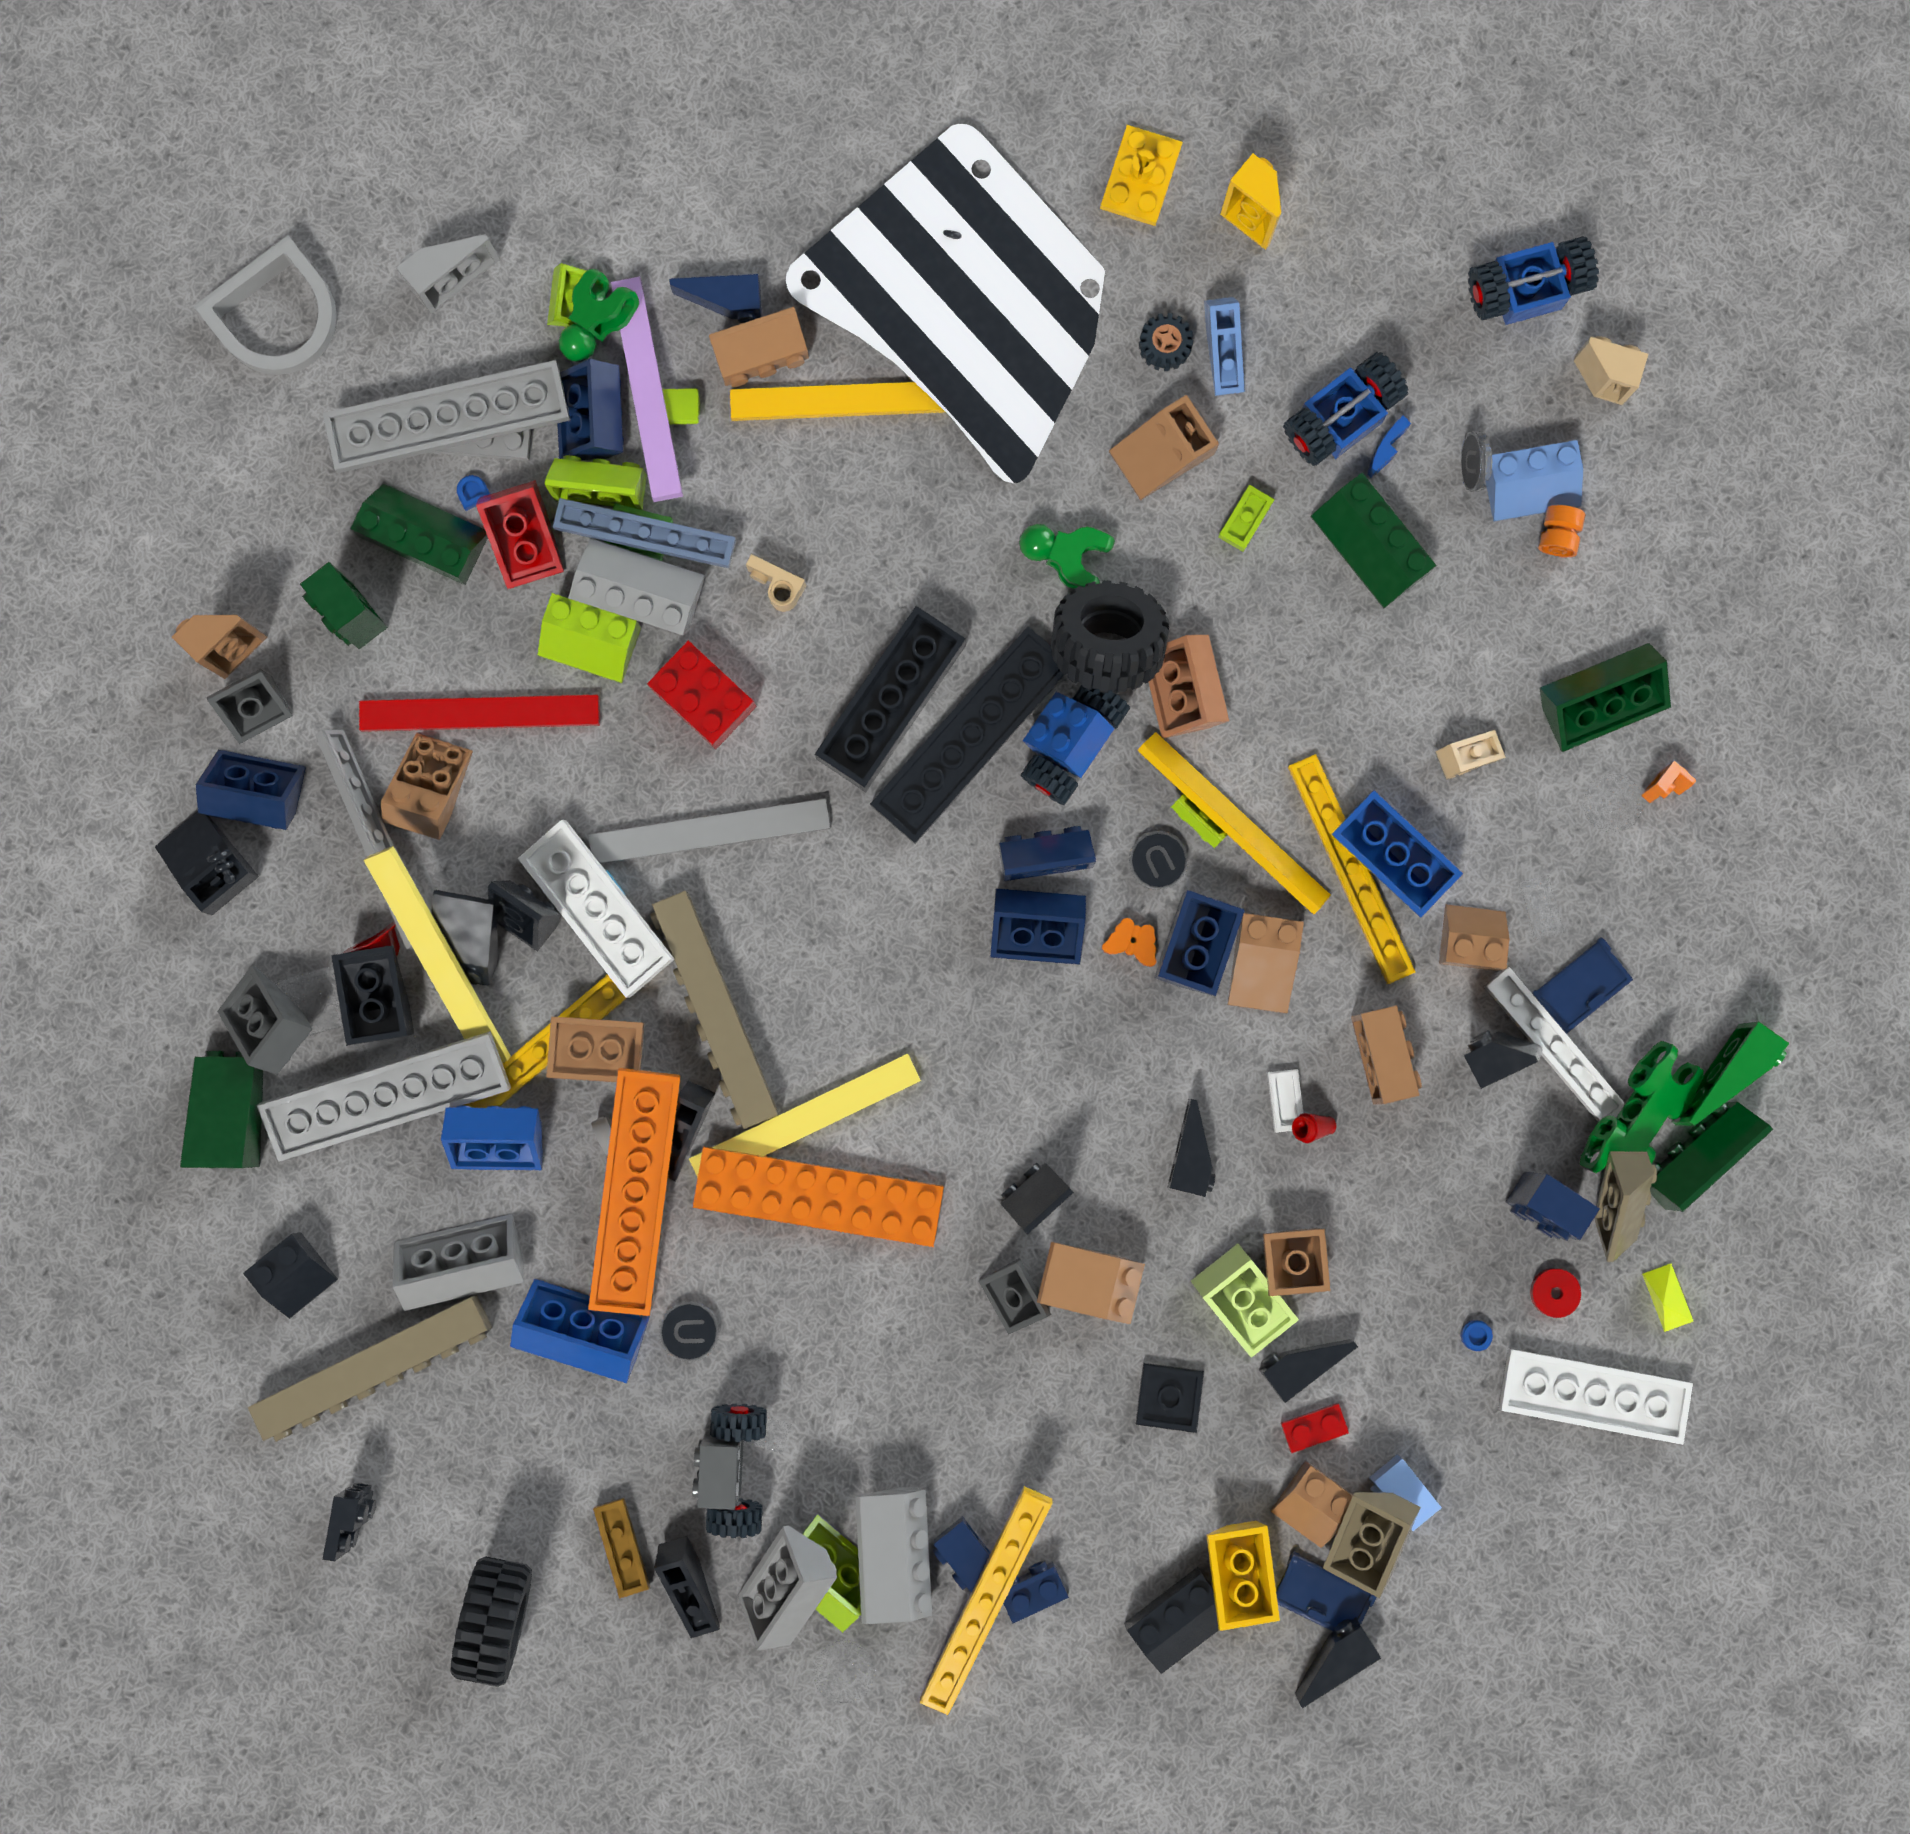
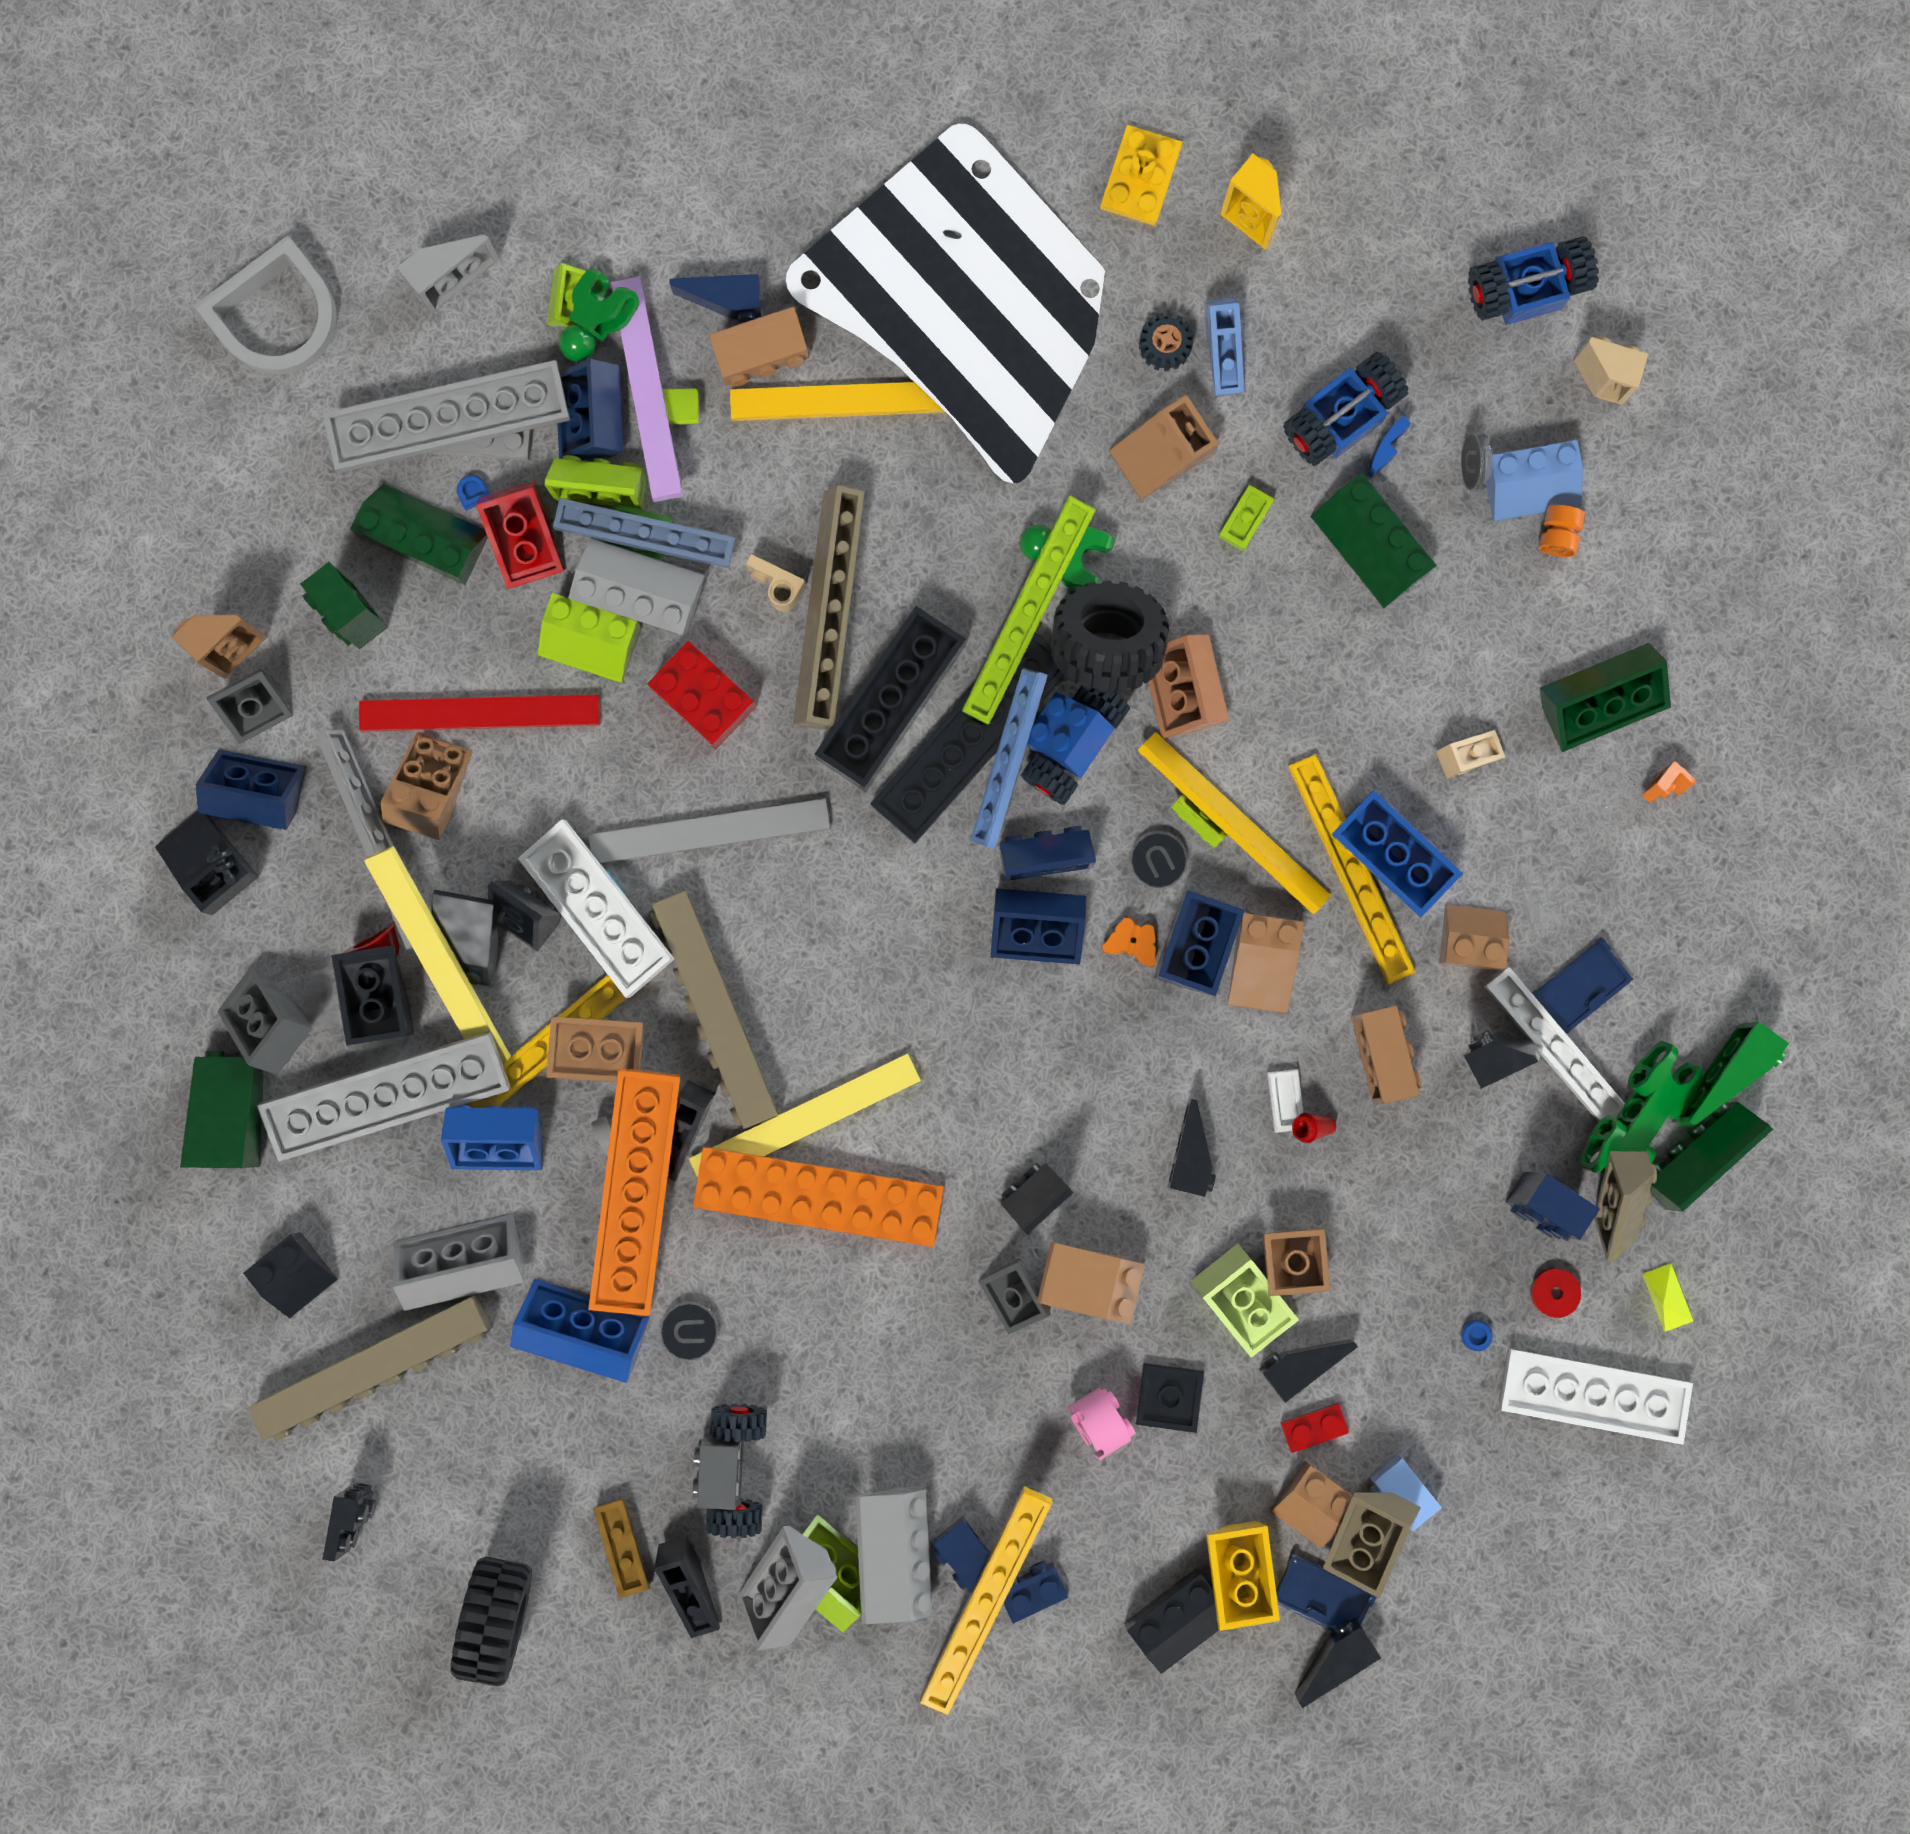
none -> dark tan brick [793,485,865,730]
none -> lime tile [961,495,1096,725]
none -> medium blue tile [971,668,1048,849]
none -> bright pink brick [1067,1387,1136,1461]

